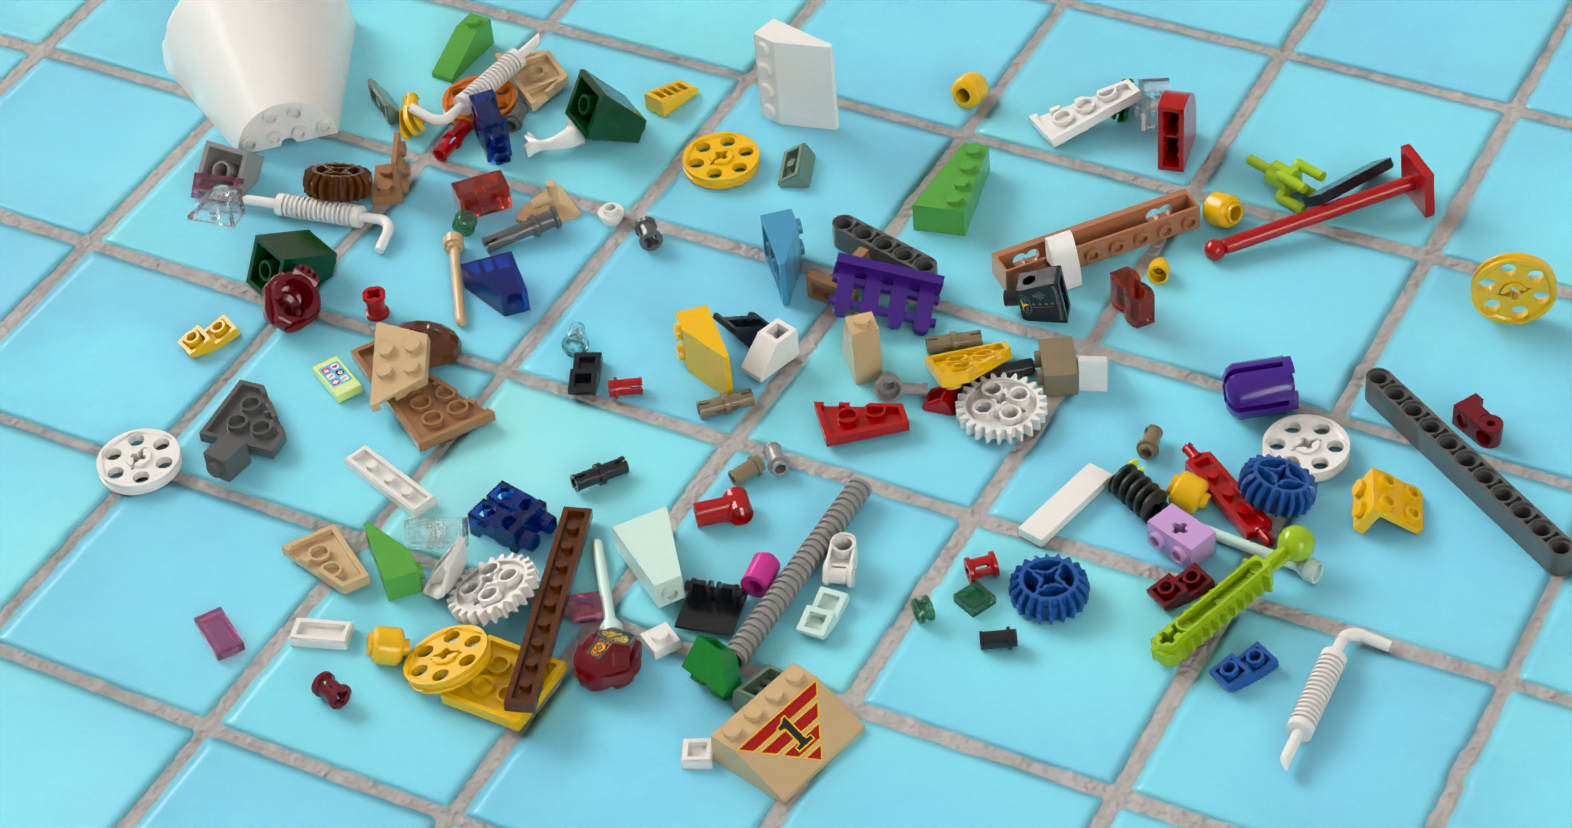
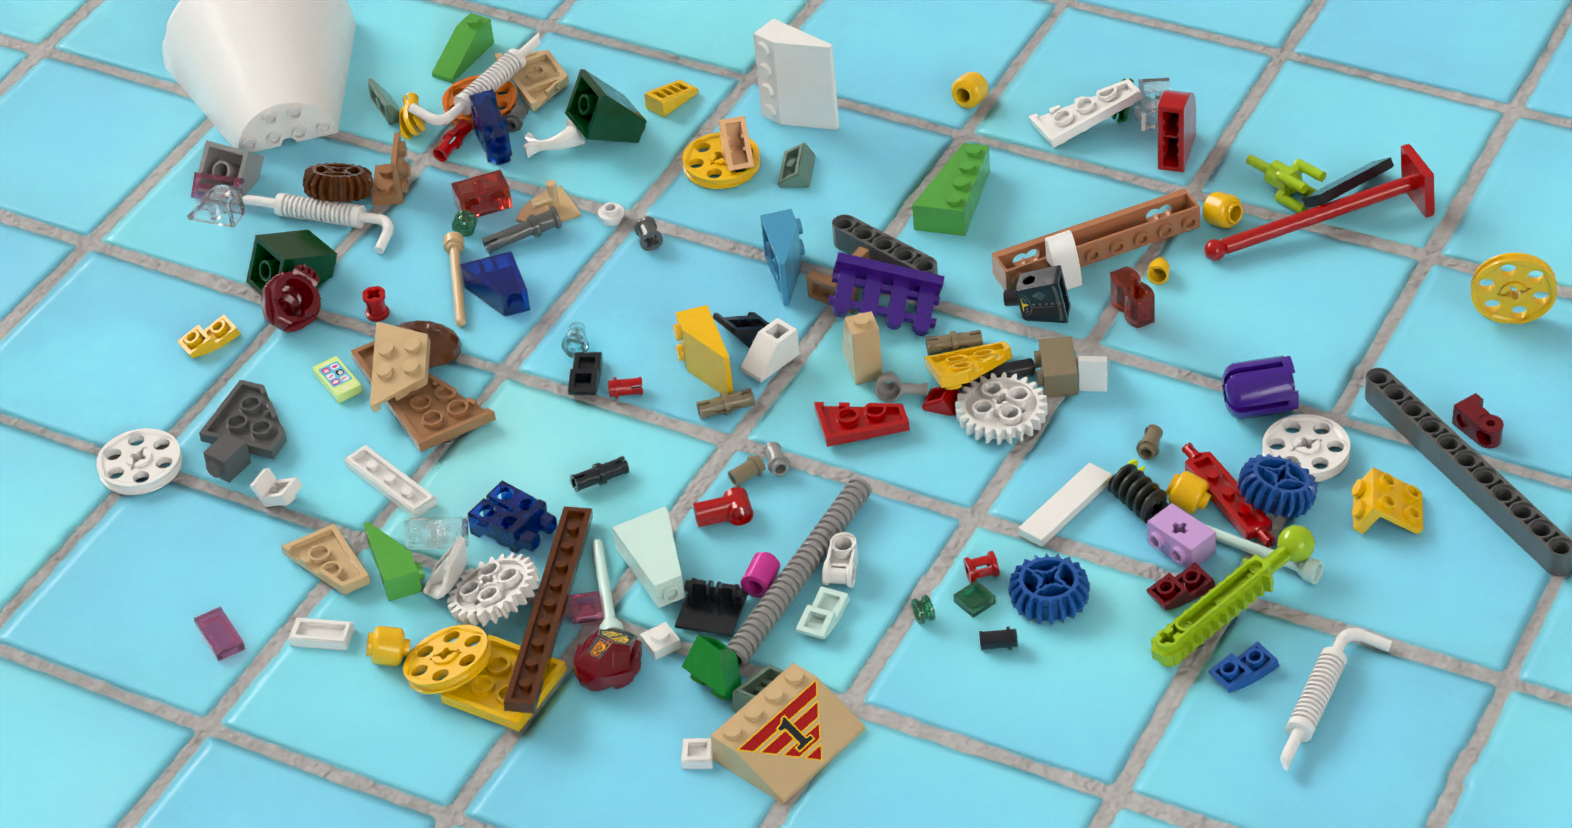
dark red bush [311,671,352,709] -> none
none -> white bracket [250,468,303,507]
none -> light nougat slope [719,115,754,172]

